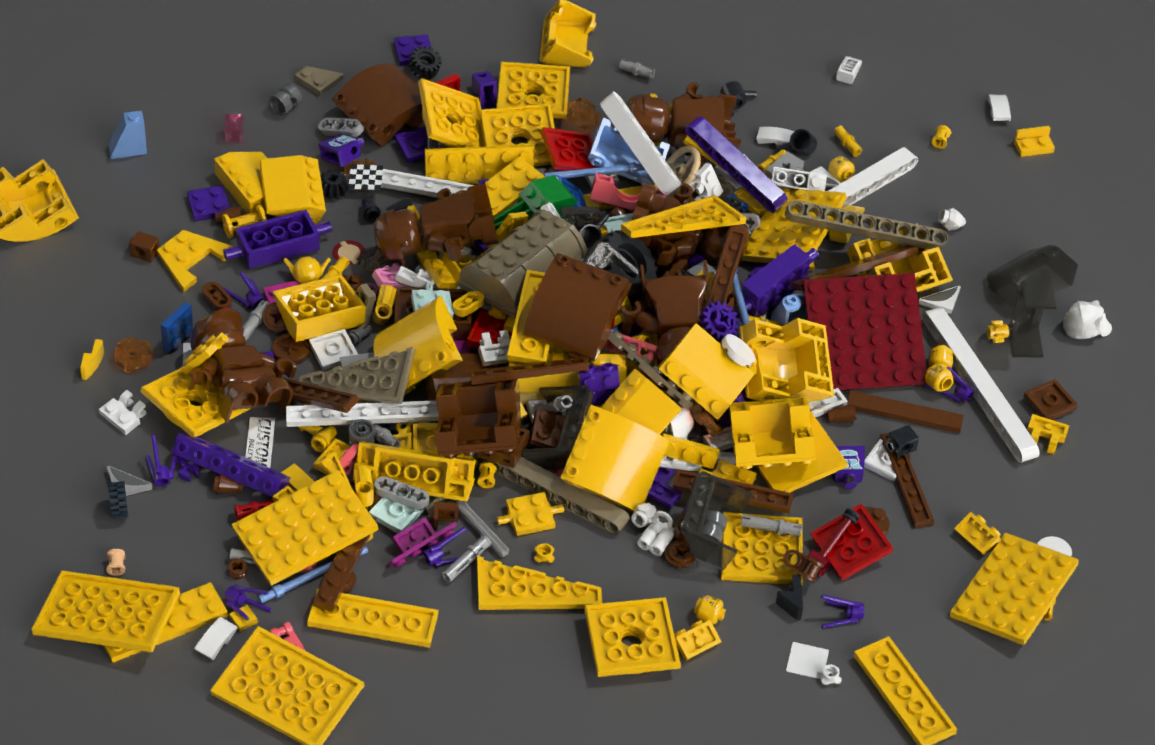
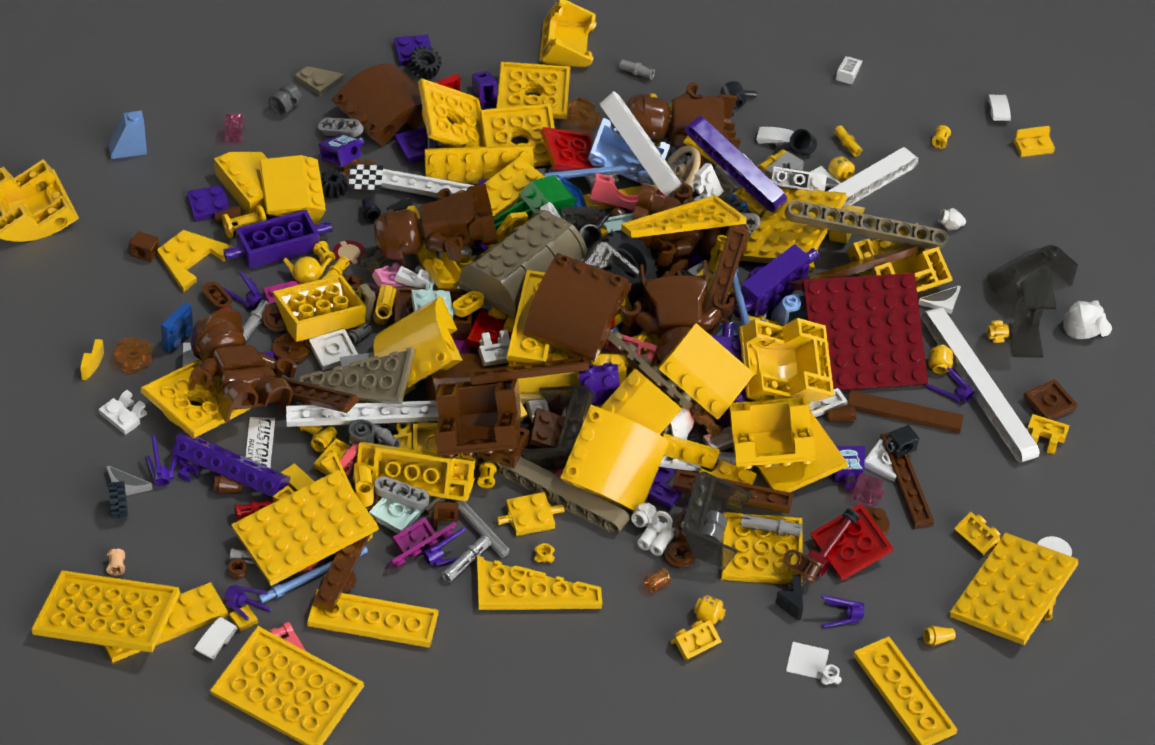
yellow plate [181,332,229,375] -> none
light grey pin [543,395,573,413] -> none
yellow piece [584,597,681,677] -> none
dark purple gear [699,301,740,343] -> none
white tile [721,334,756,367] -> none
yellow head [925,364,953,392] -> none
none -> yellow bush [313,241,335,265]
none -> clear orange bush [644,568,671,593]
none -> yellow pin [708,235,727,272]
none -> clear pink brick [852,473,885,506]
none -> yellow cone [923,626,955,646]

